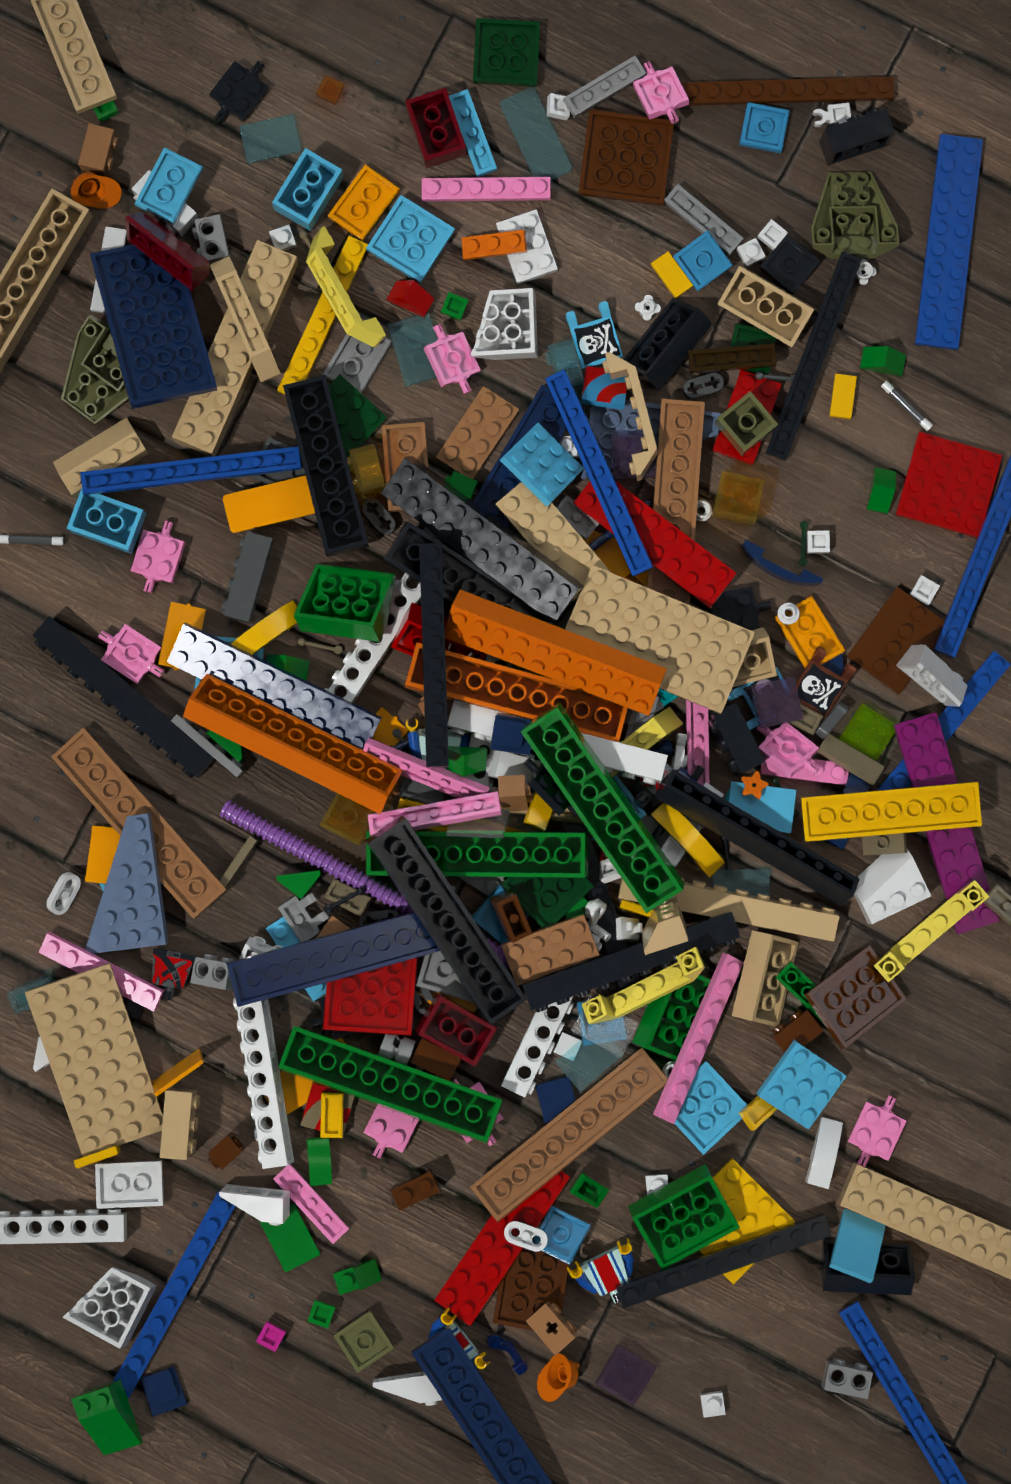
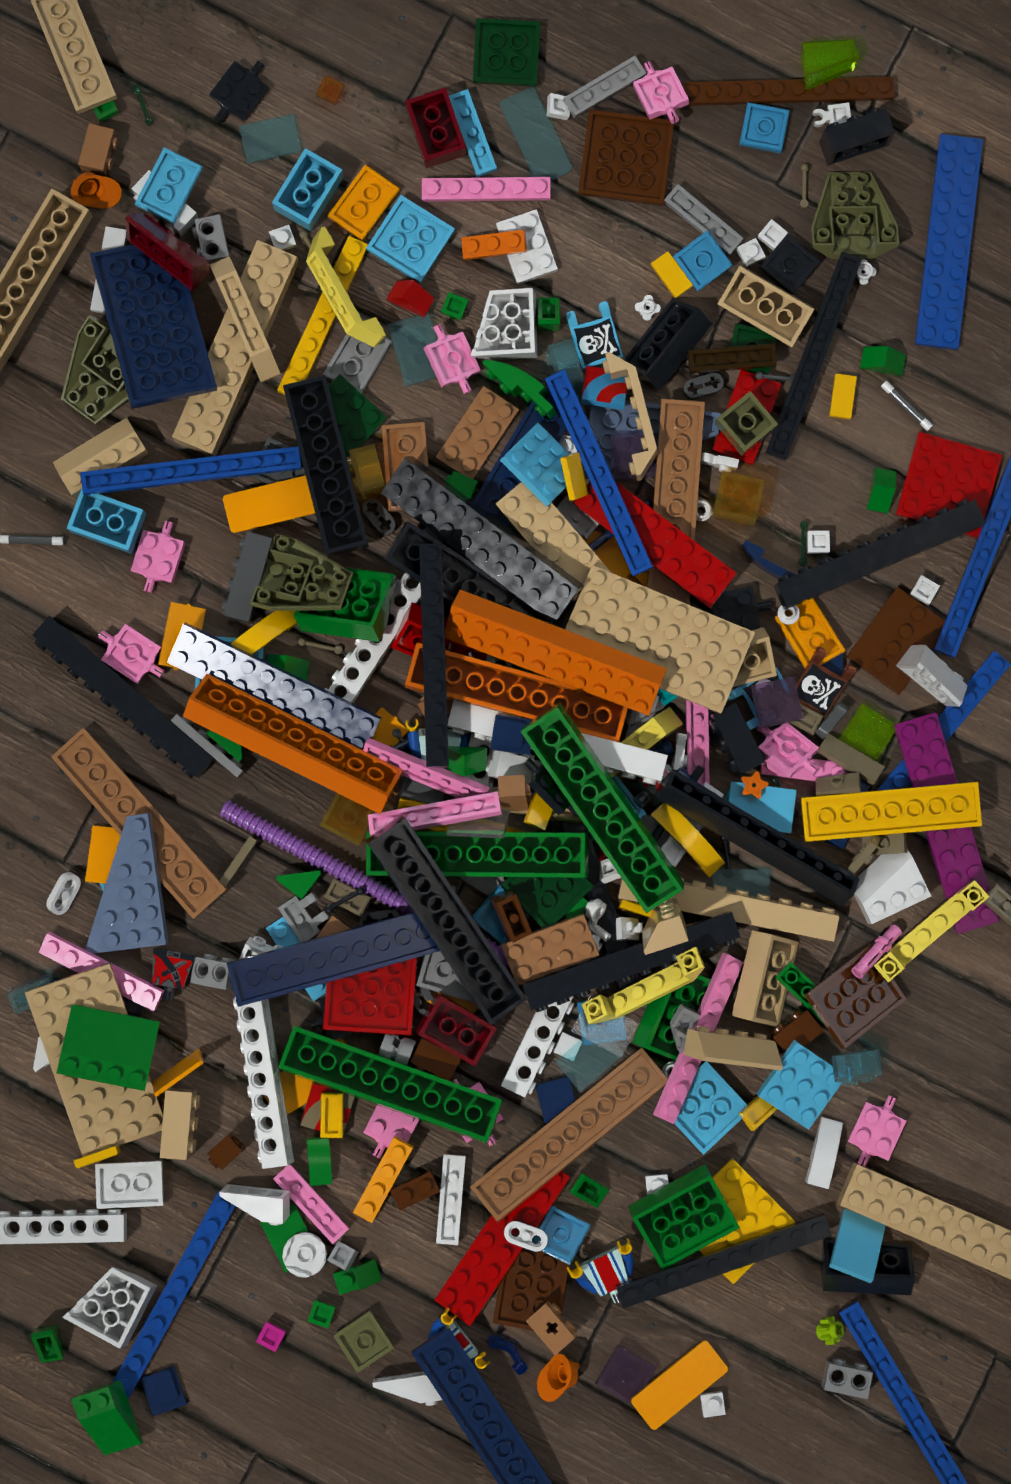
none -> green slope [31,1325,64,1363]
none -> green slope [56,1004,160,1091]
none -> clear green hinge [132,84,153,126]
none -> olive wedge [250,533,353,611]
none -> white tile [282,1232,327,1278]
none -> light grey plate [327,1241,359,1272]
none -> light orange plate [353,1135,414,1223]
none -> white plate [436,1154,466,1245]
none -> green slope [482,360,557,419]
none -> green slope [538,297,560,331]
none -> yellow tile [560,452,588,501]
none -> light orange piece [631,1340,728,1430]
none -> light grey slope [670,1004,700,1053]
none -> tan slope [684,1026,783,1071]
none -> white plate [700,452,739,474]
none -> black brick [774,499,986,610]
none -> dark tan hinge [799,164,809,209]
none -> clear neon green slope [801,39,859,89]
none -> dark tan plate [816,772,861,796]
none -> lime gear [816,1316,844,1345]
none -> clear light blue brick [831,1049,883,1086]
none -> dark tan plate [846,835,882,875]
none -> bright pink pin [851,924,902,979]

